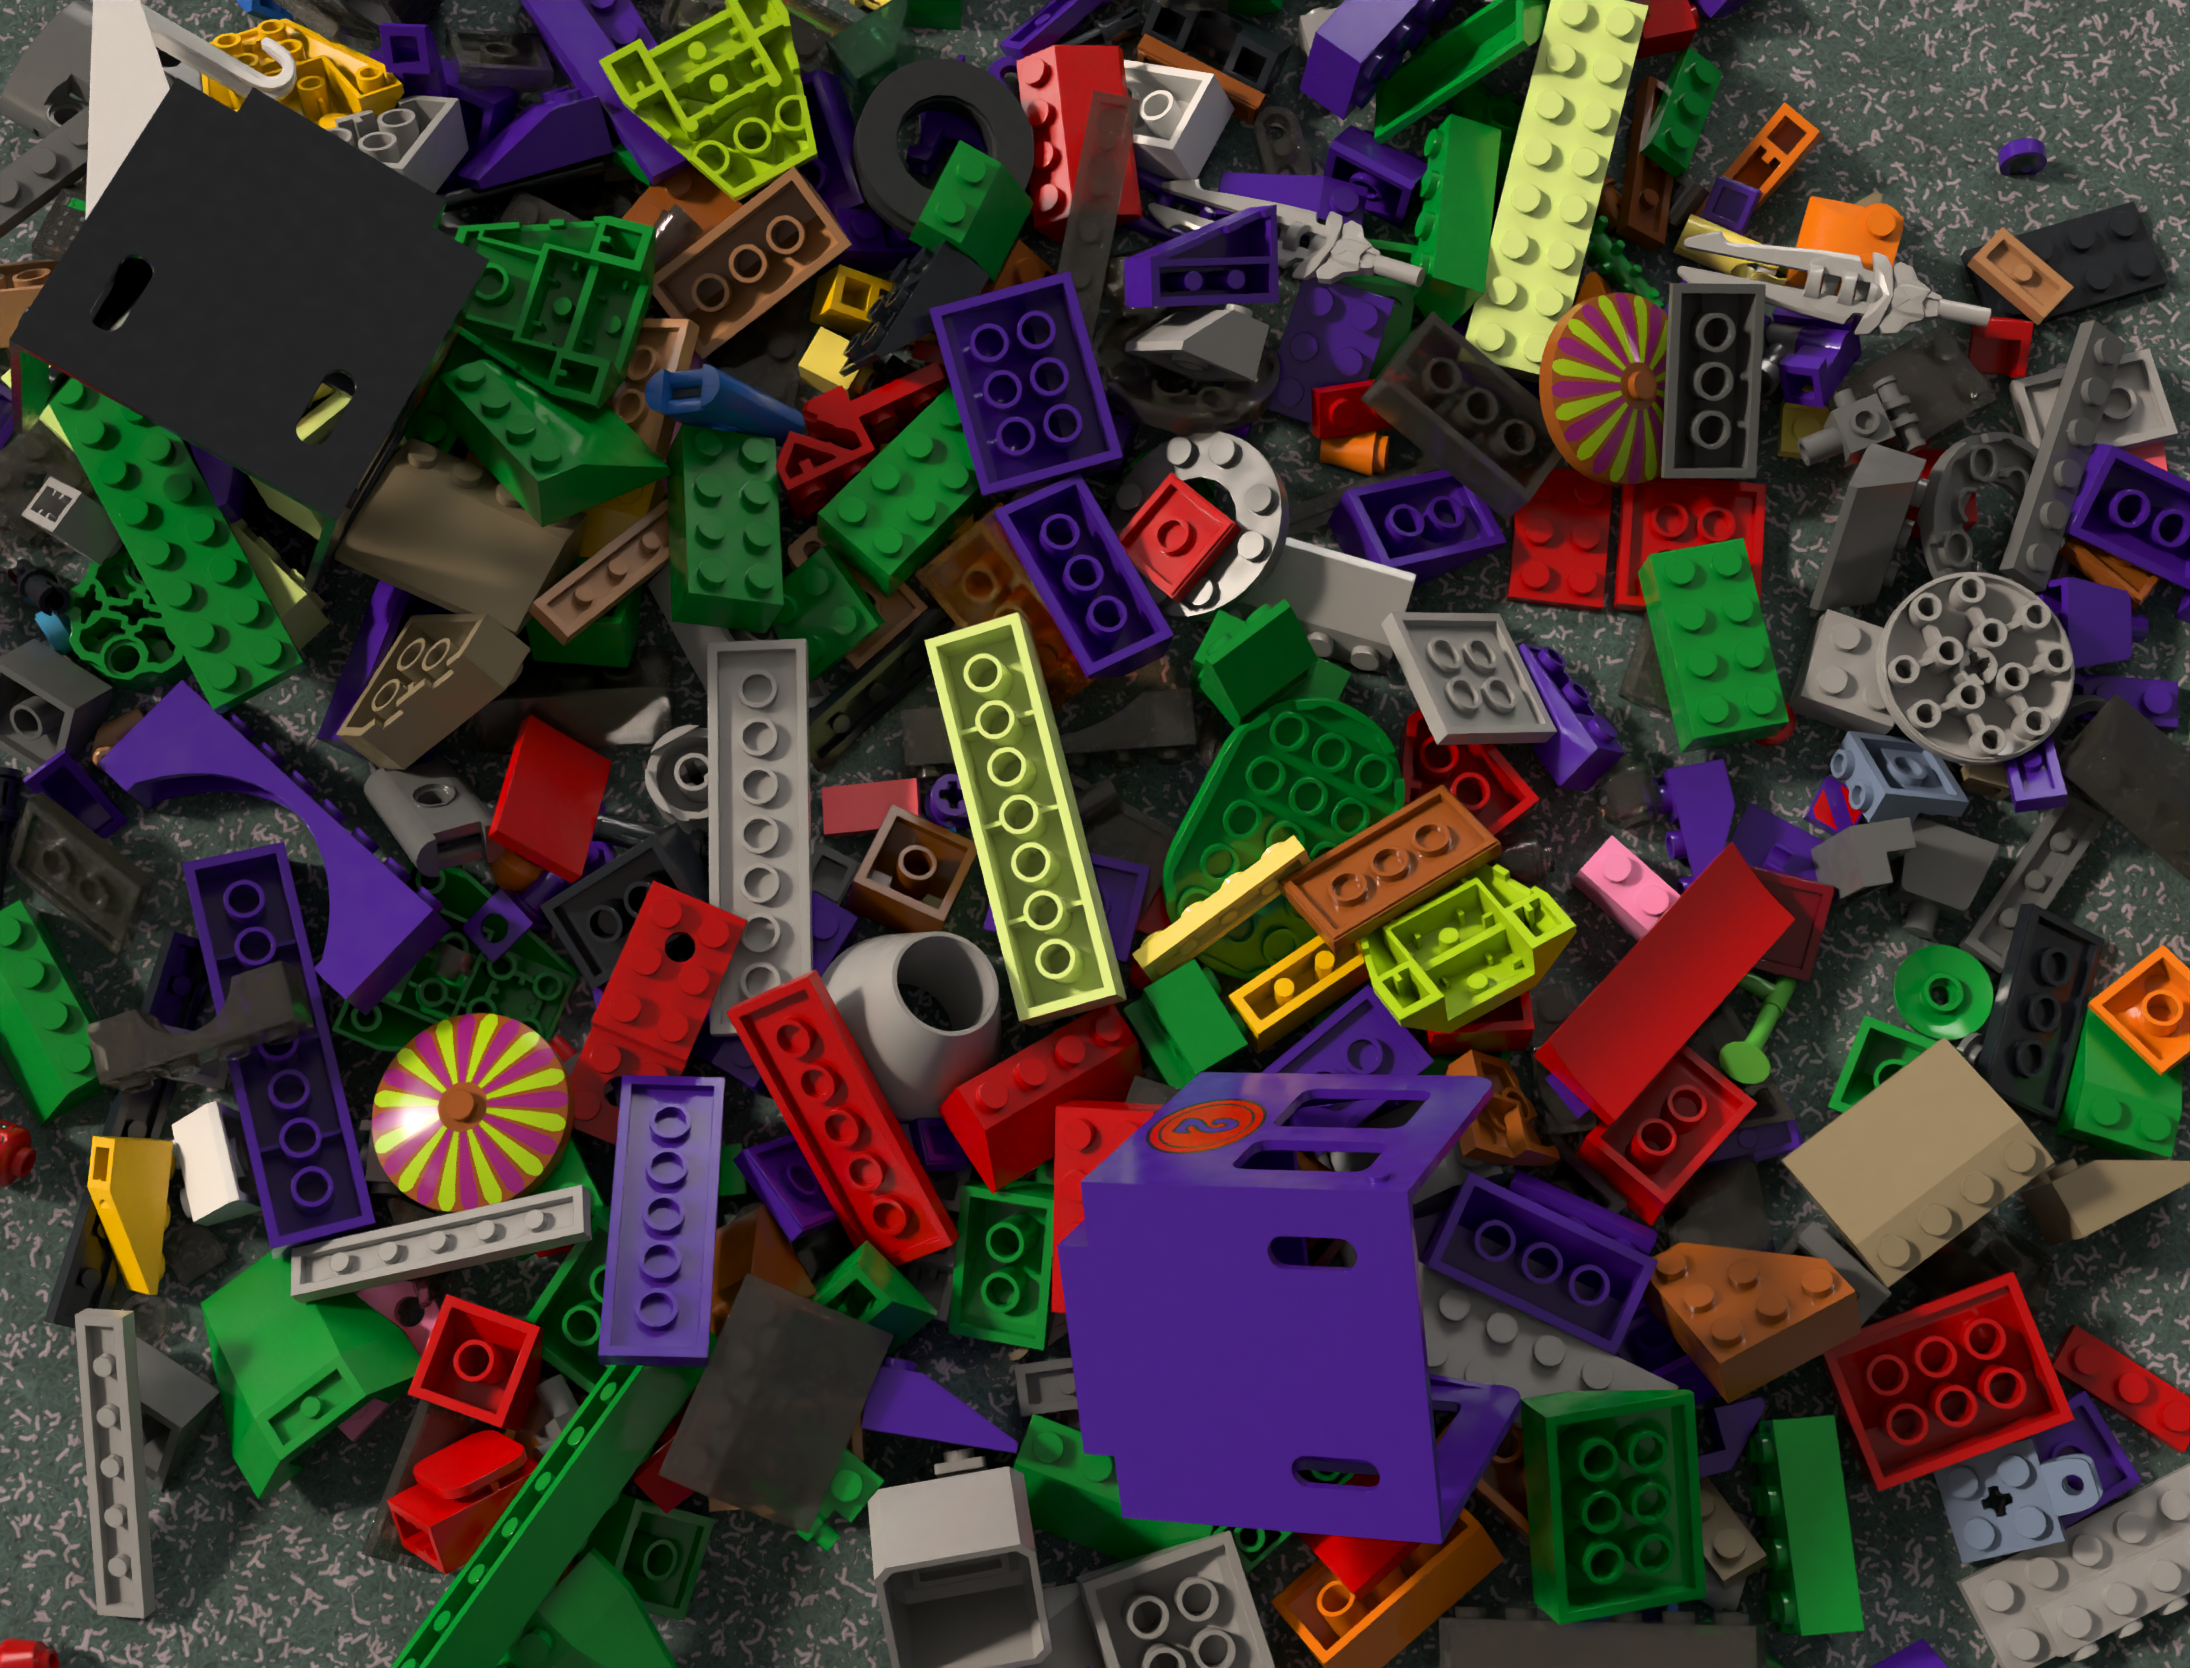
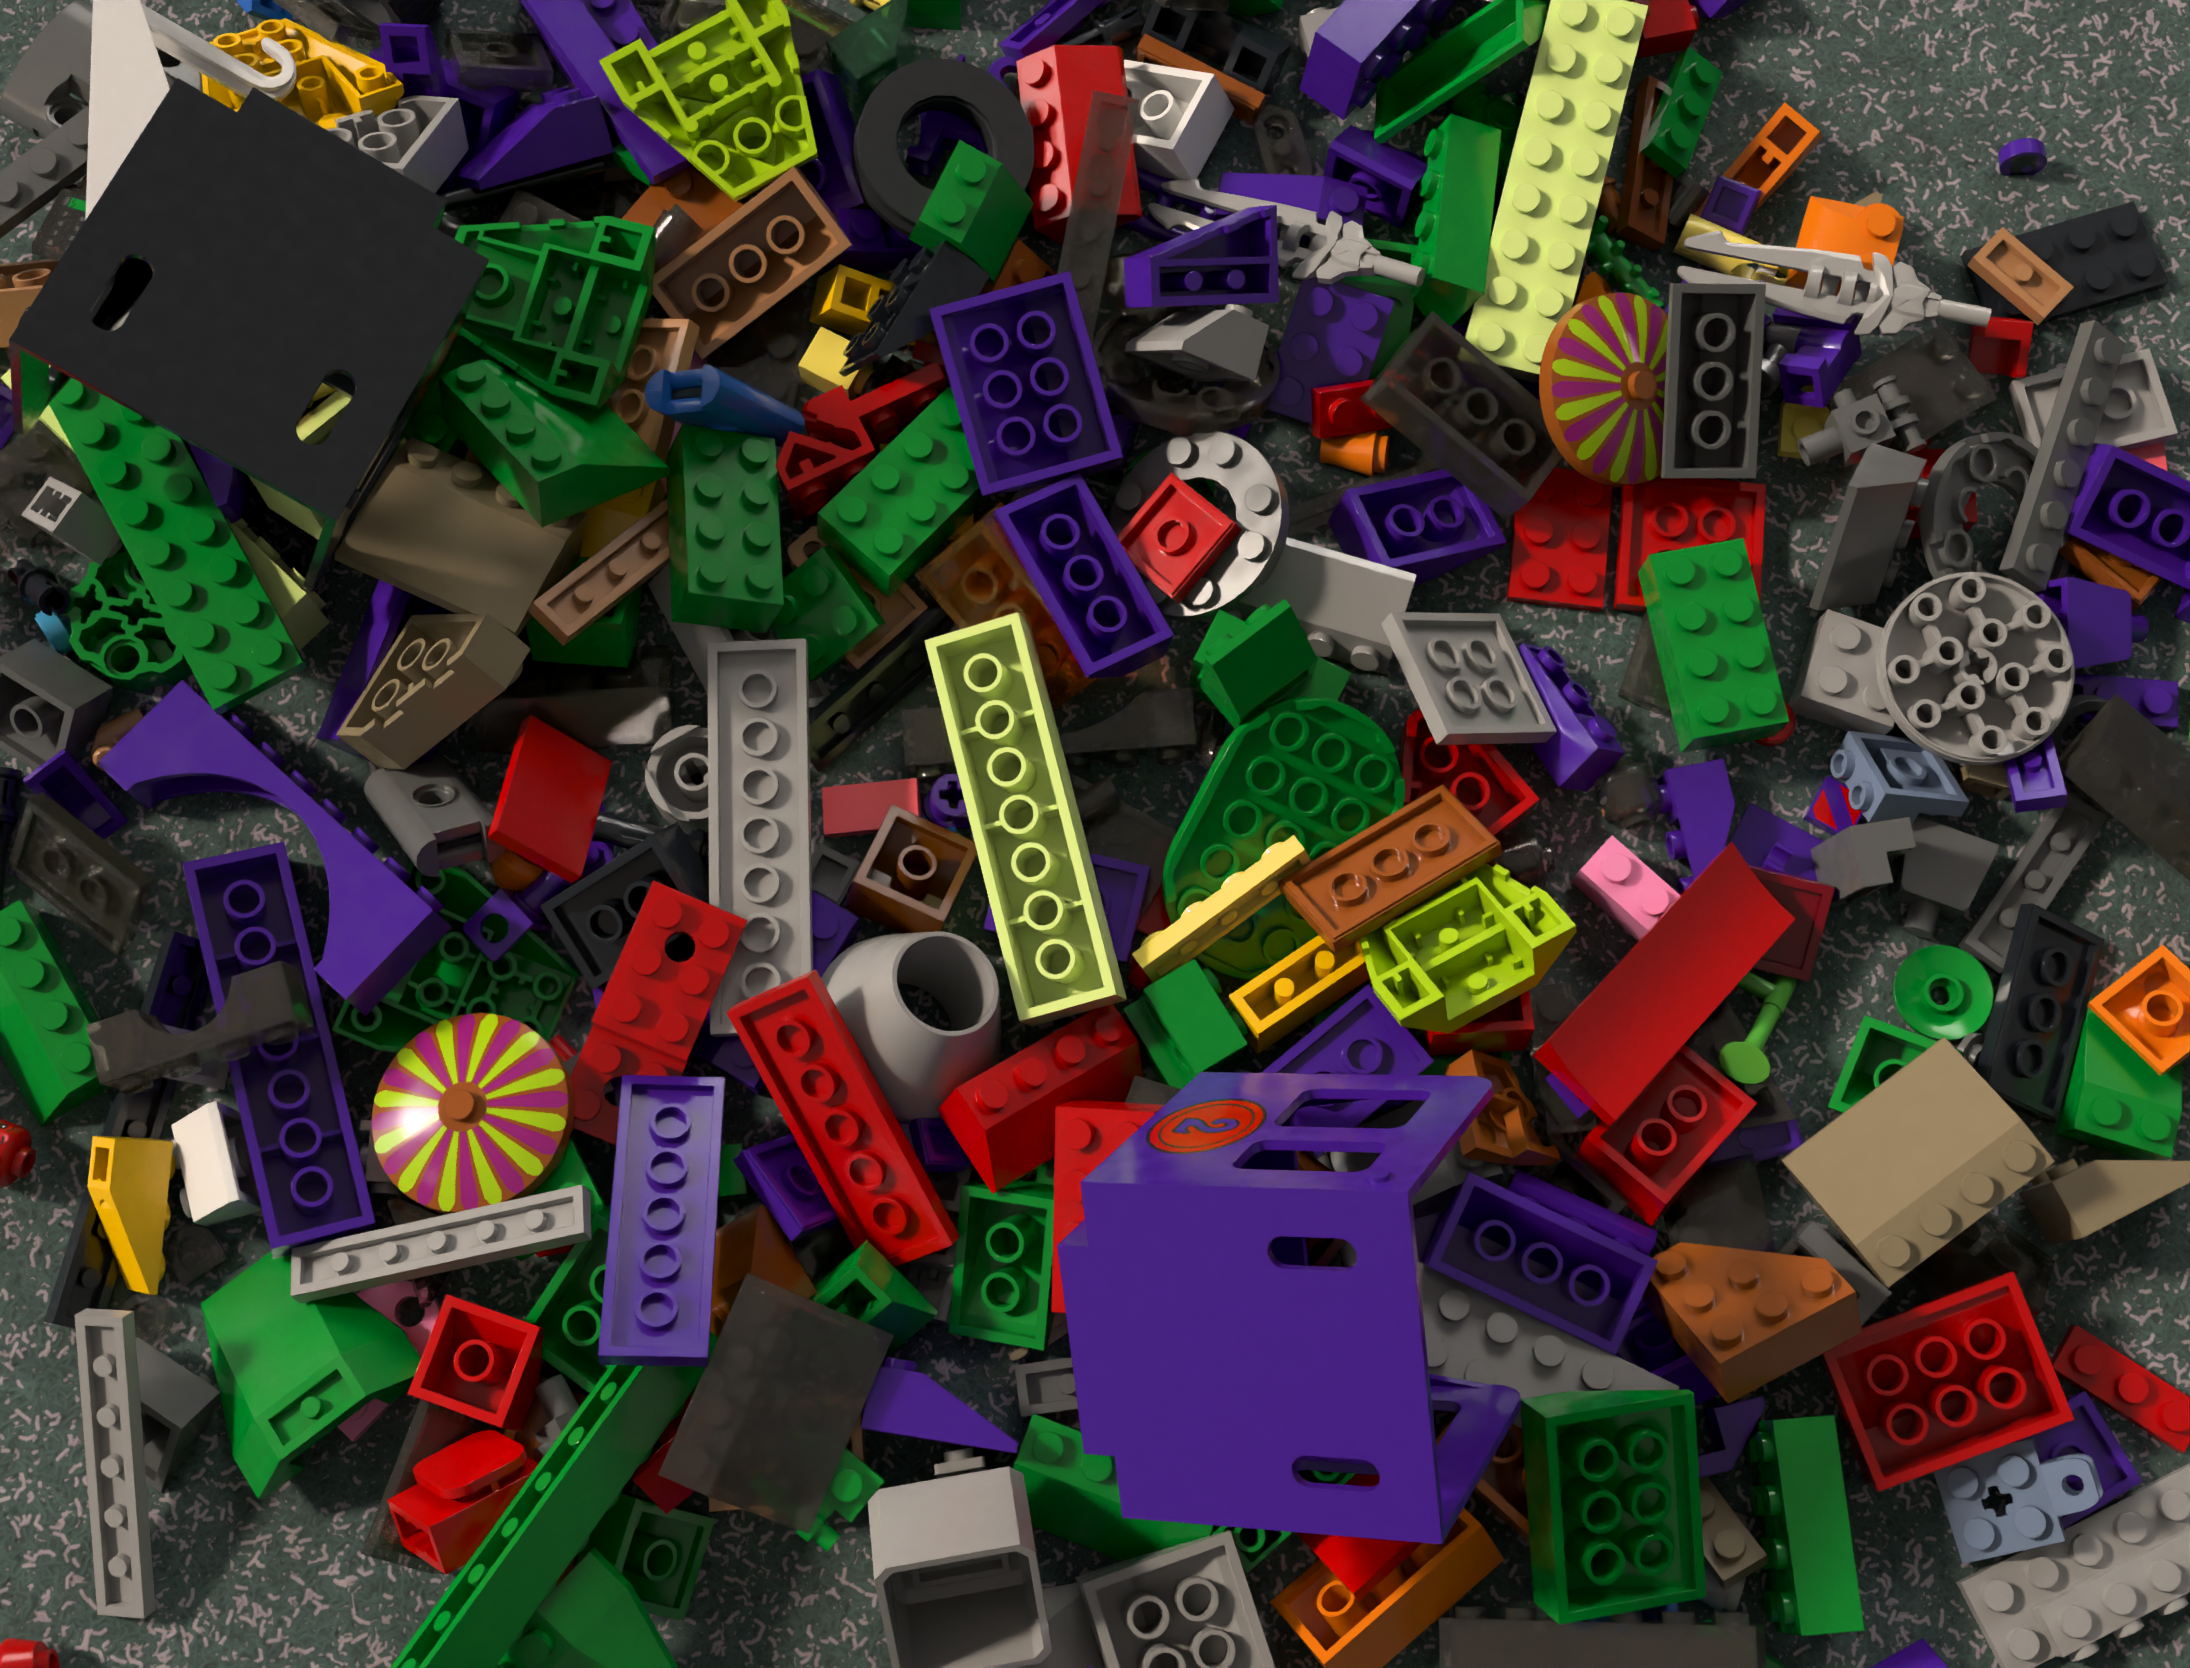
clear smoke plate [425,941,475,983] -> none

